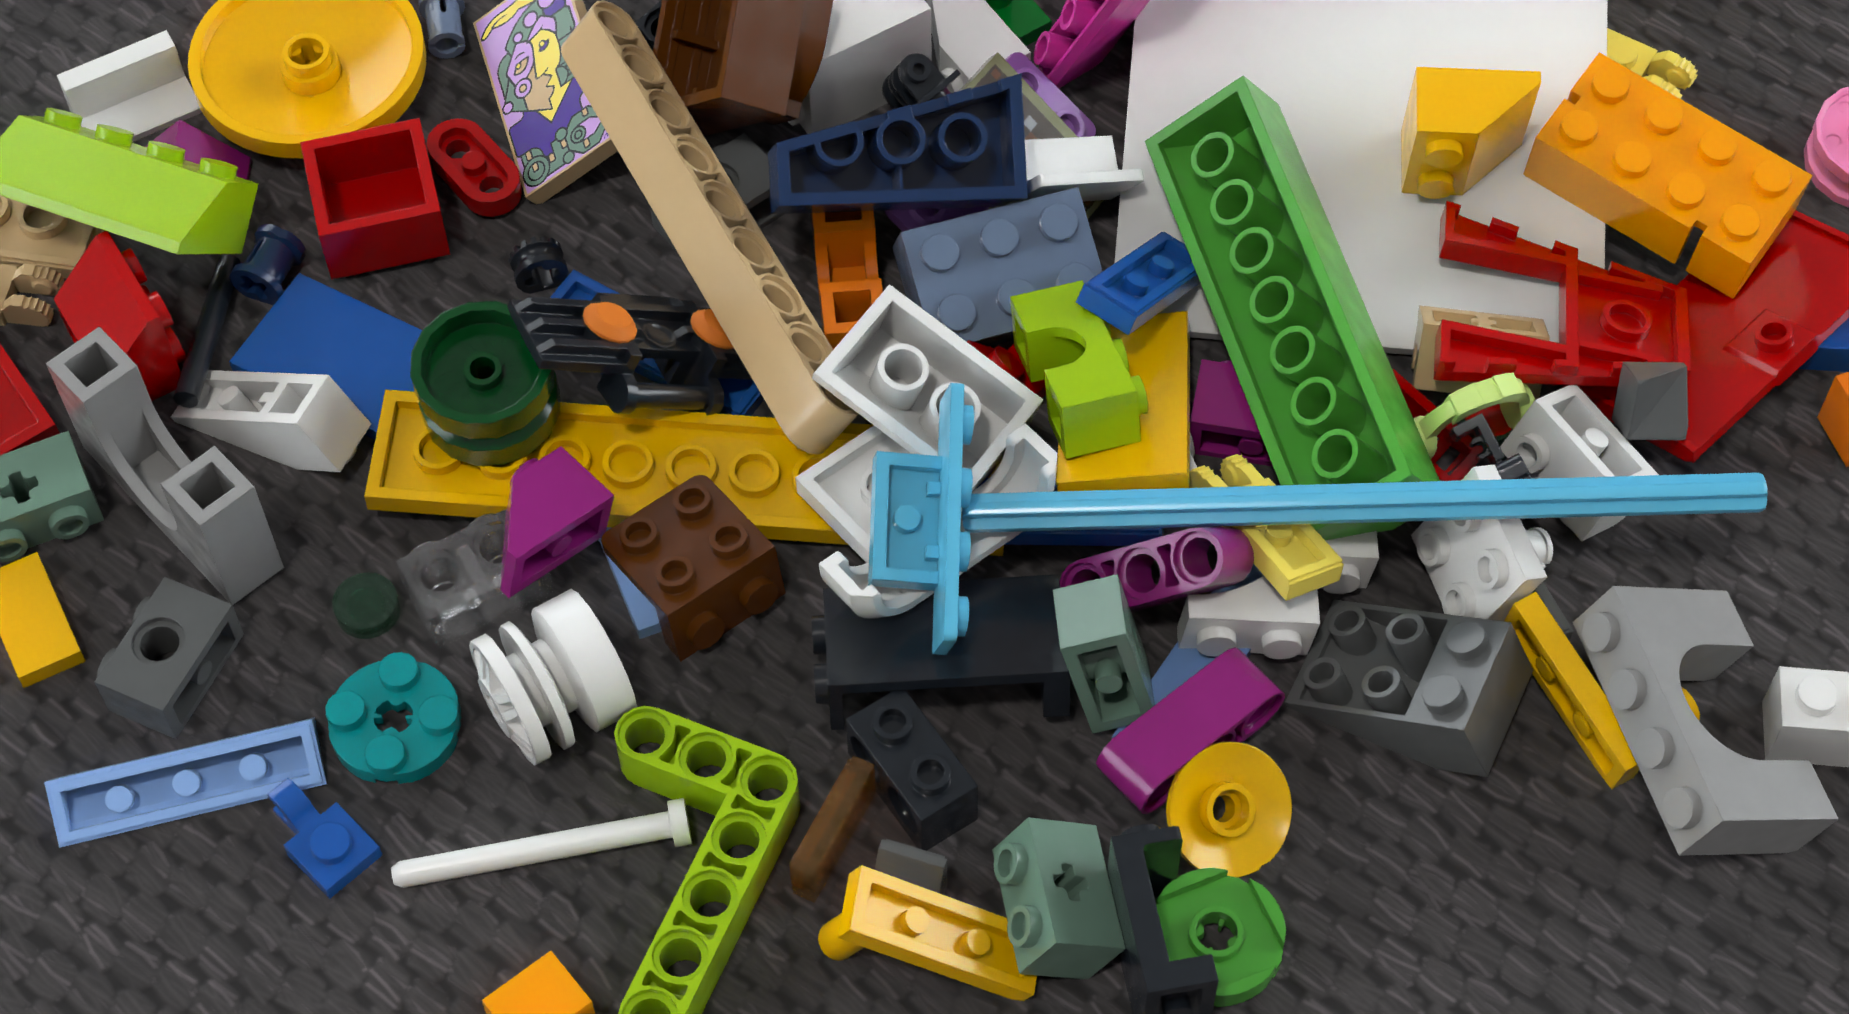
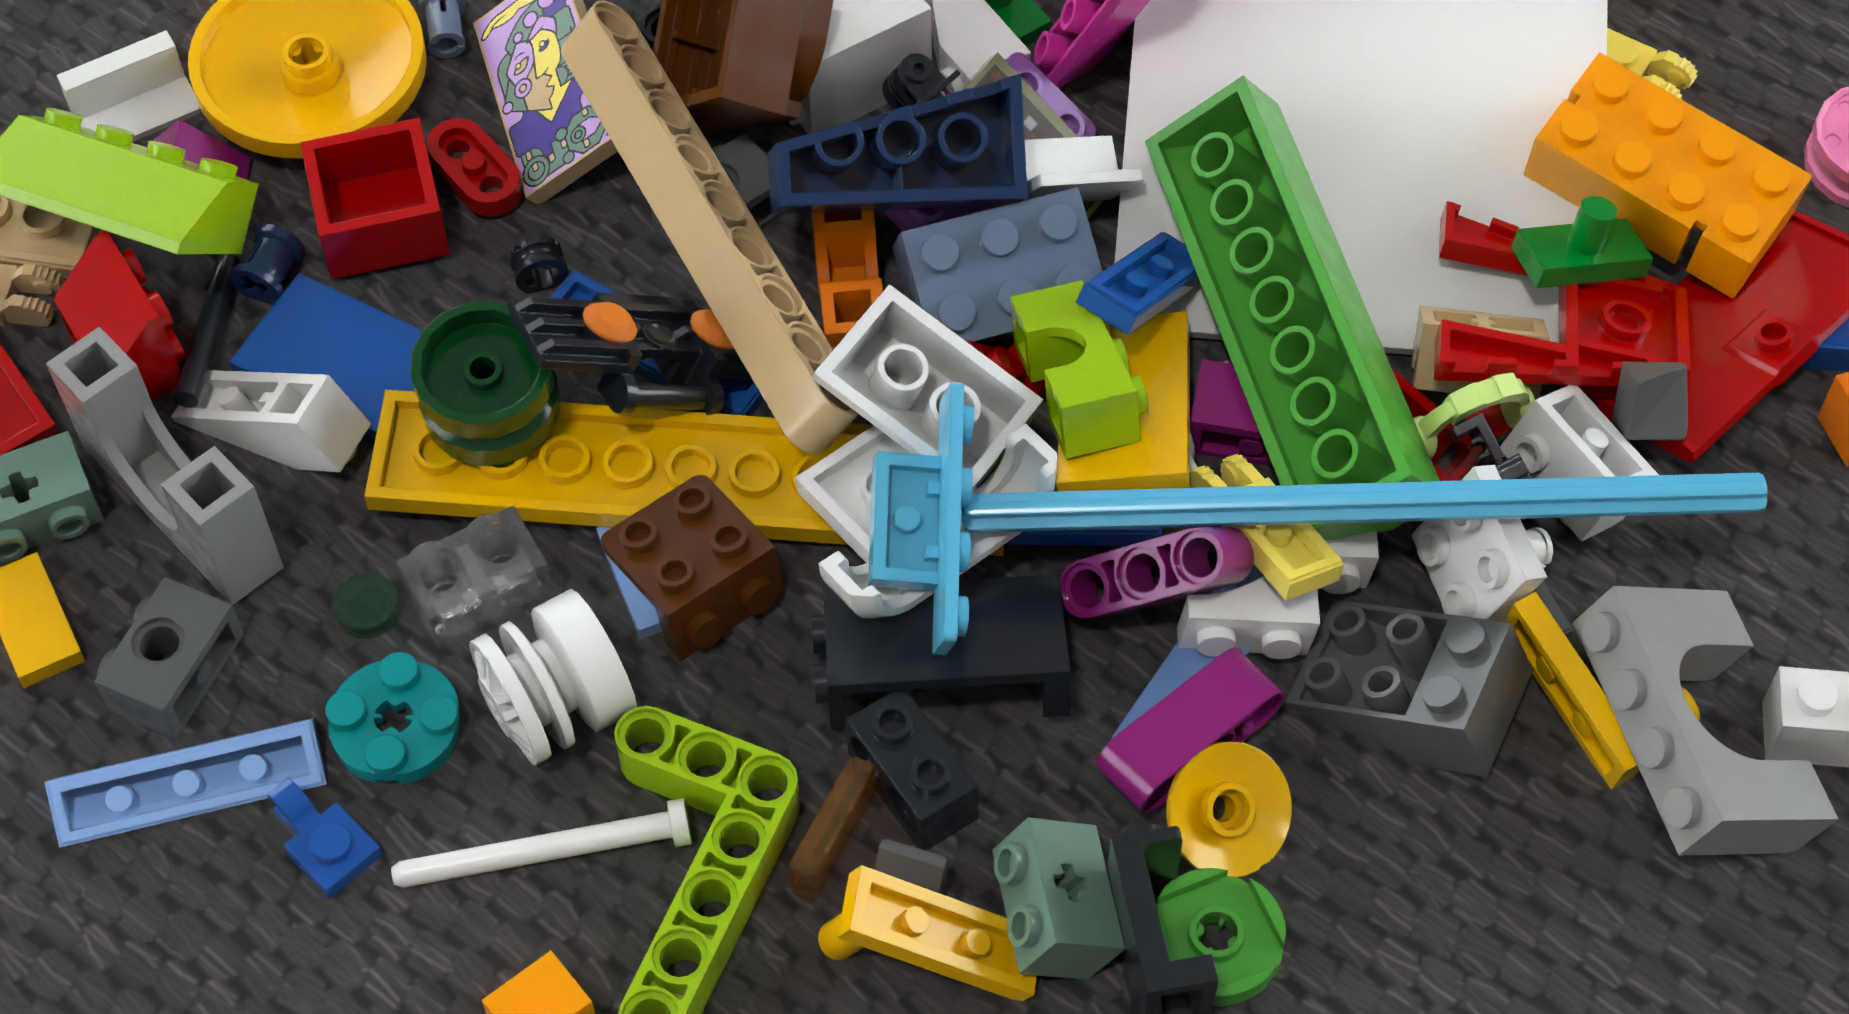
magenta slope [500,446,614,598] -> none
sand green brick [1053,574,1155,734] -> none
yellow slope [1401,67,1541,199] -> none
none -> green tile [1511,196,1653,288]

